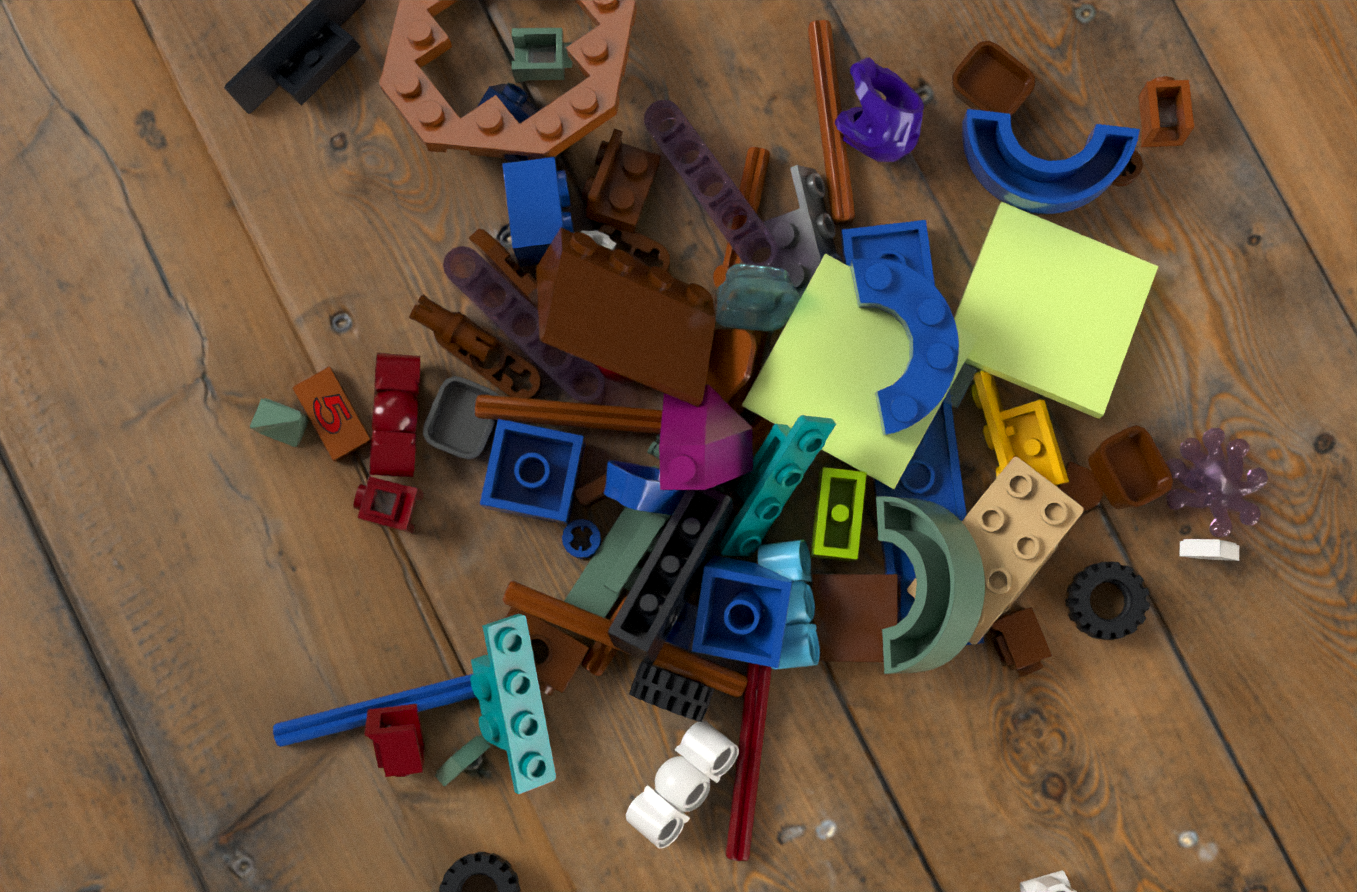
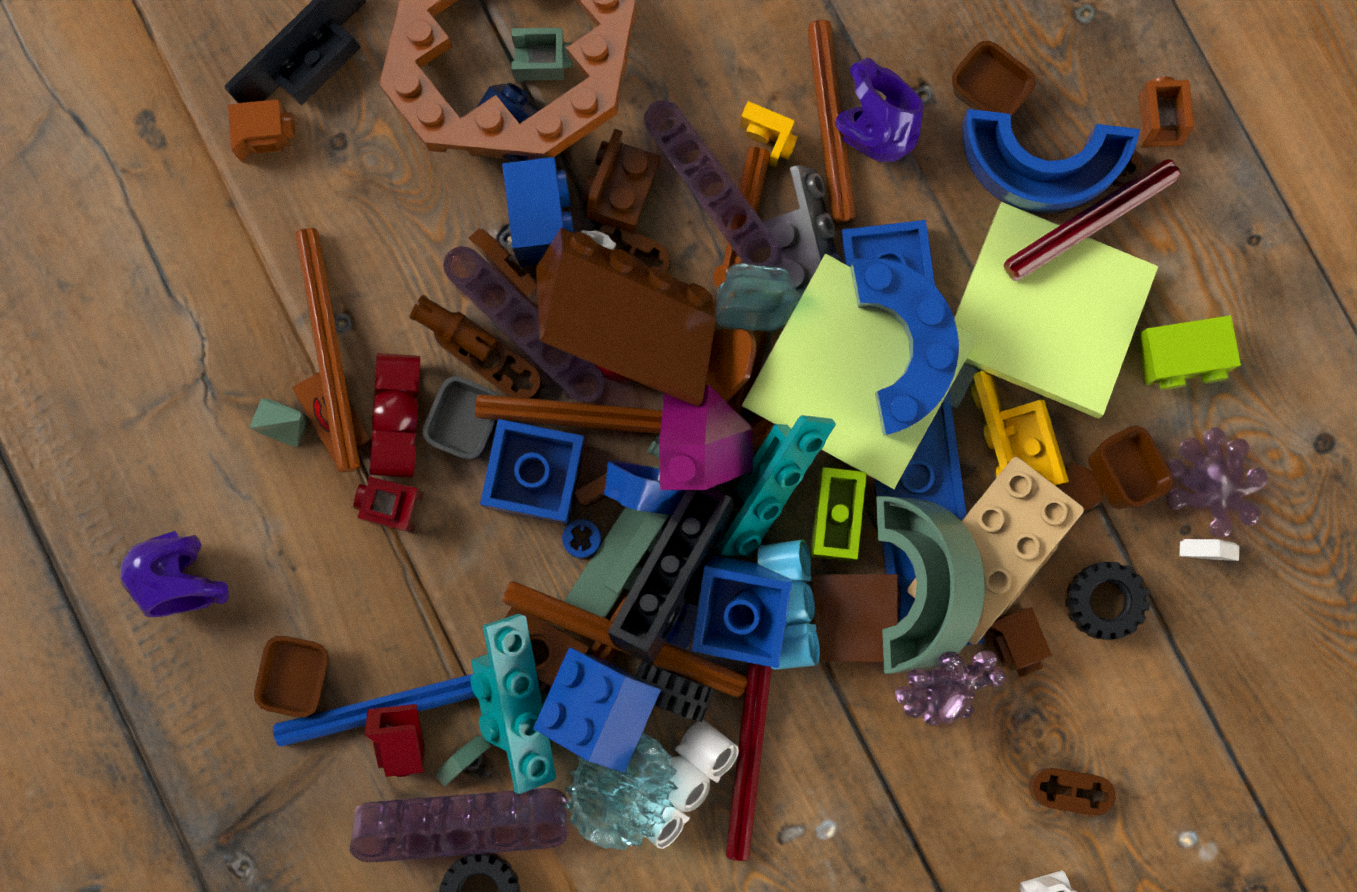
none -> dark purple helmet [120,531,229,617]
none -> dark orange window [228,99,296,162]
none -> reddish brown piece [254,636,328,717]
none -> dark orange axle [295,228,360,472]
none -> clear purple beam [350,788,568,862]
none -> blue brick [533,647,661,773]
none -> clear light blue gear [564,732,678,850]
none -> yellow bracket [740,101,798,168]
none -> animal [895,651,1006,726]
none -> dark red axle [1003,159,1181,281]
none -> reddish brown beam [1029,767,1116,815]
none -> lime brick [1136,315,1241,390]

